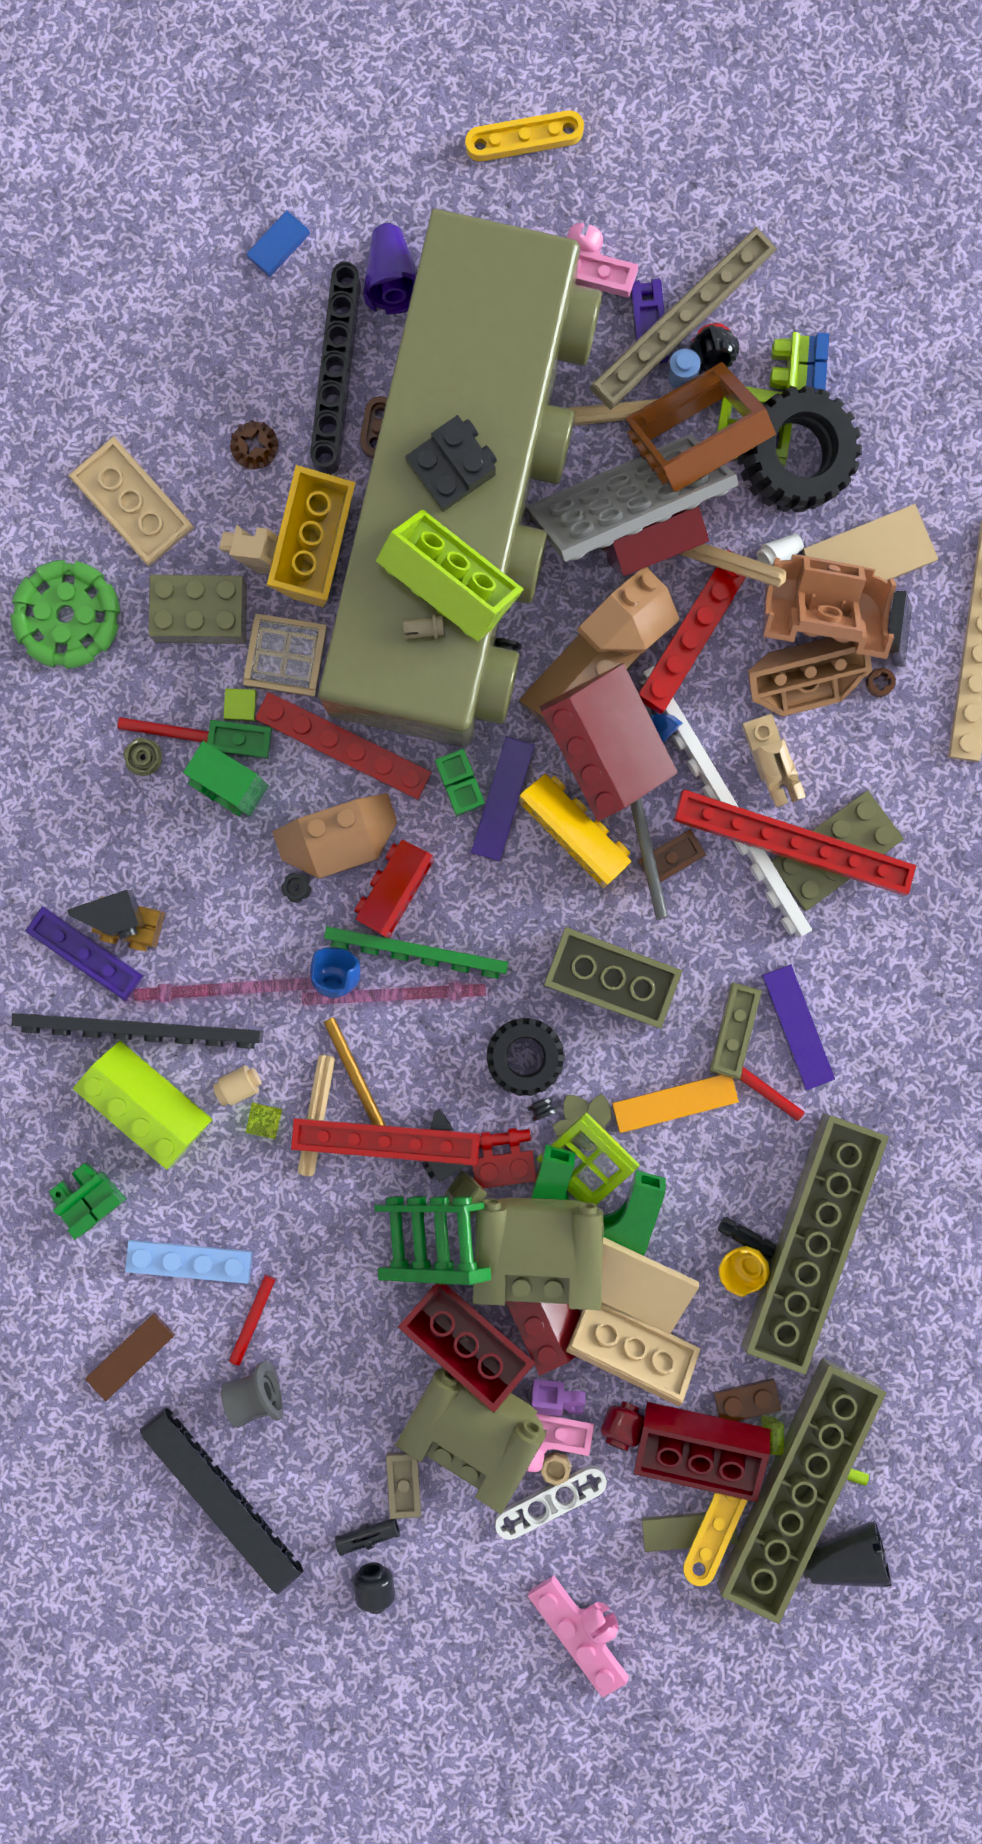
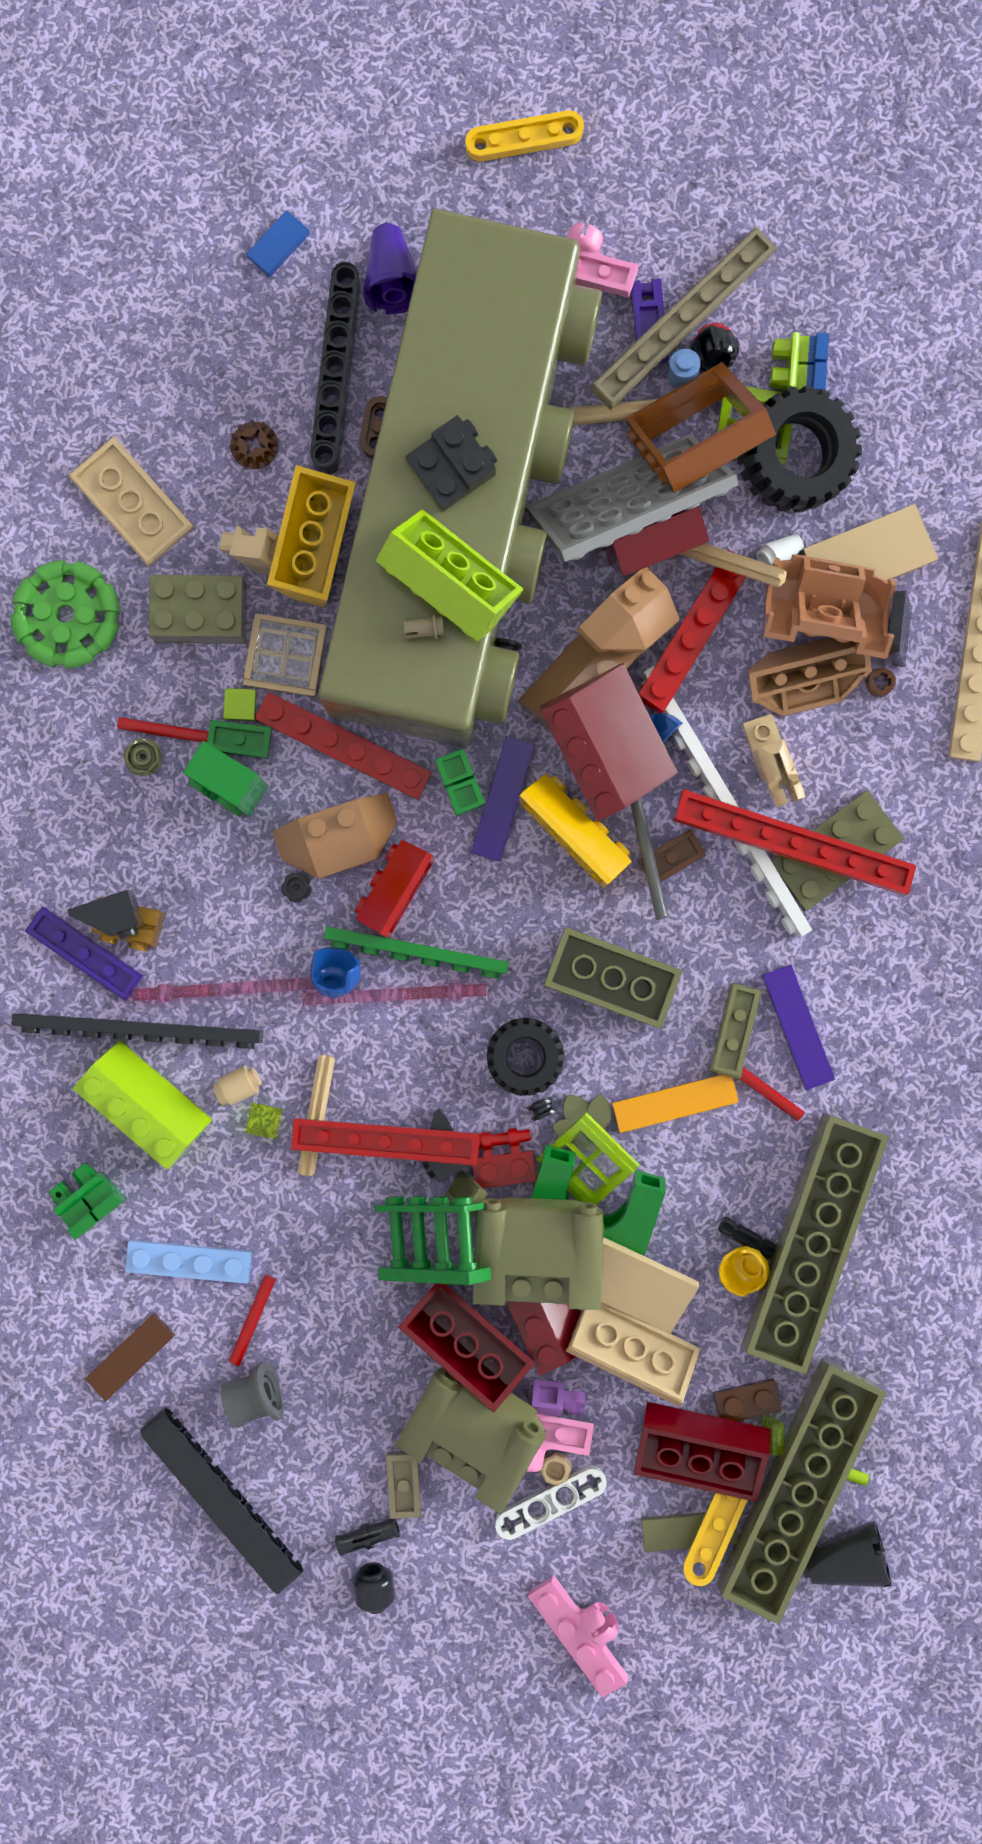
pearl gold bar [323,1017,386,1125] -> none
dark red head [601,1401,644,1452] -> none

